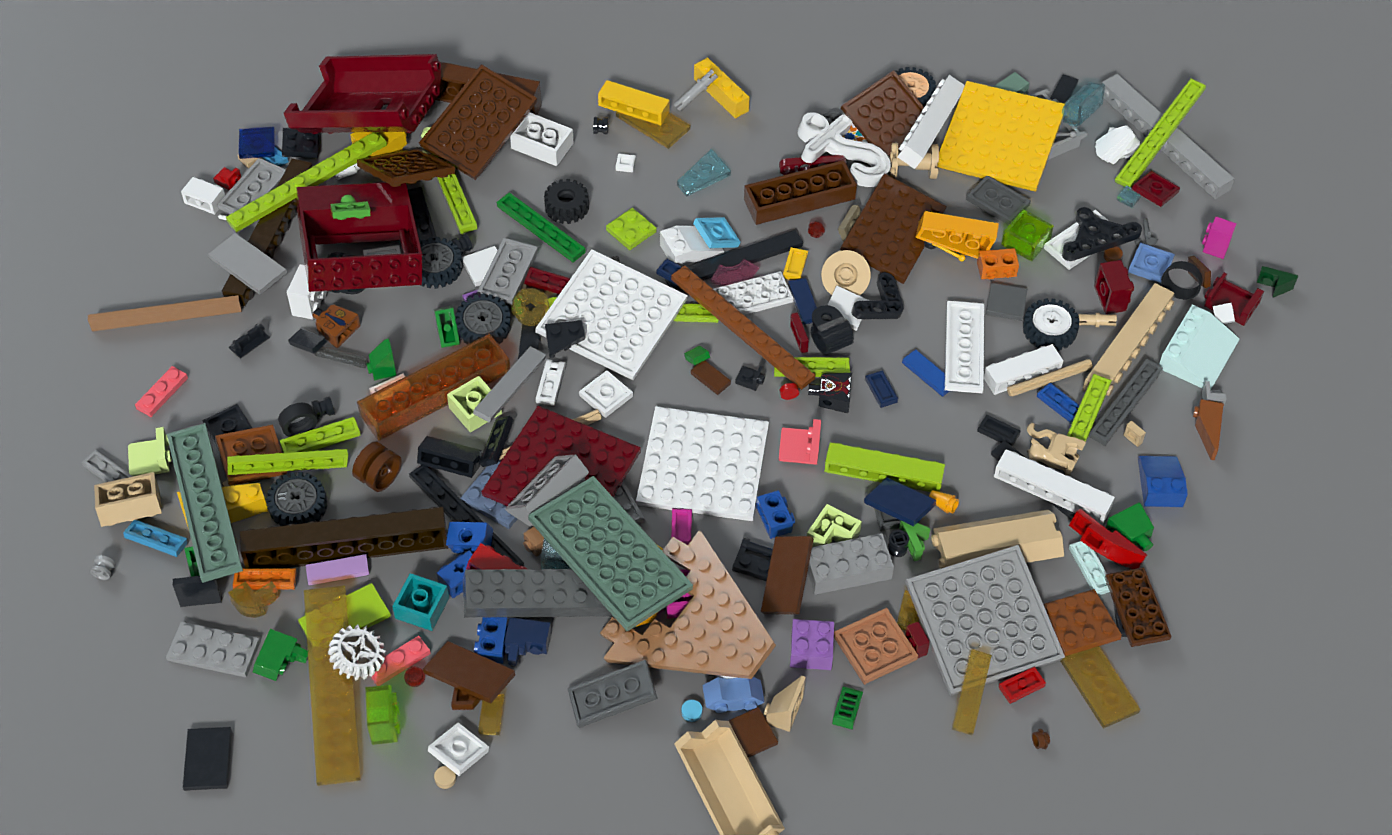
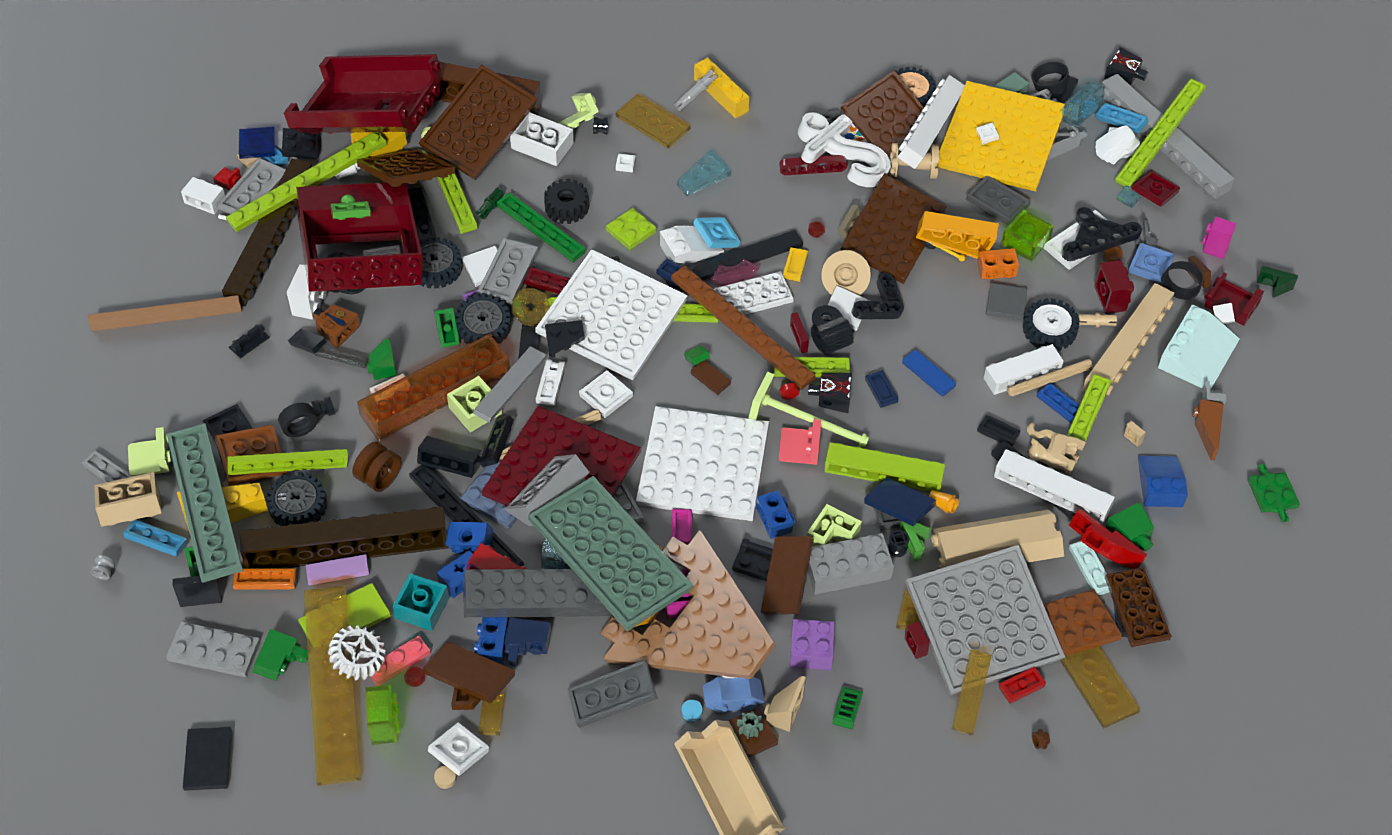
coral plate [135,366,188,417] -> none
light grey tile [208,233,287,295] -> none
clear yellow brick [228,581,279,618] -> none
lime plate [280,417,361,453] -> none
black wheel [451,234,473,255] -> none
medium nougat brick [523,527,552,557] -> none
yellow brick [598,80,670,125] -> none
black bracket [735,366,766,391] -> none
reddish brown brick [744,160,857,225] -> none
dark blue tile [788,278,817,325] -> none
nougat plate [834,608,918,685] -> none
white plate [944,301,984,393] -> none
dark grey plate [1089,359,1163,446] -> none
none -> dark green axle [476,188,504,219]
none -> yellowish green bracket [558,93,599,129]
none -> sand green gear [737,711,763,739]
none -> yellowish green tile [748,372,869,447]
none -> white tile [976,122,999,145]
none -> black tyre [1031,62,1069,94]
none -> dark azure plate [1095,103,1149,134]
none -> black torso [1104,47,1148,85]
none -> green plate [1248,463,1300,523]

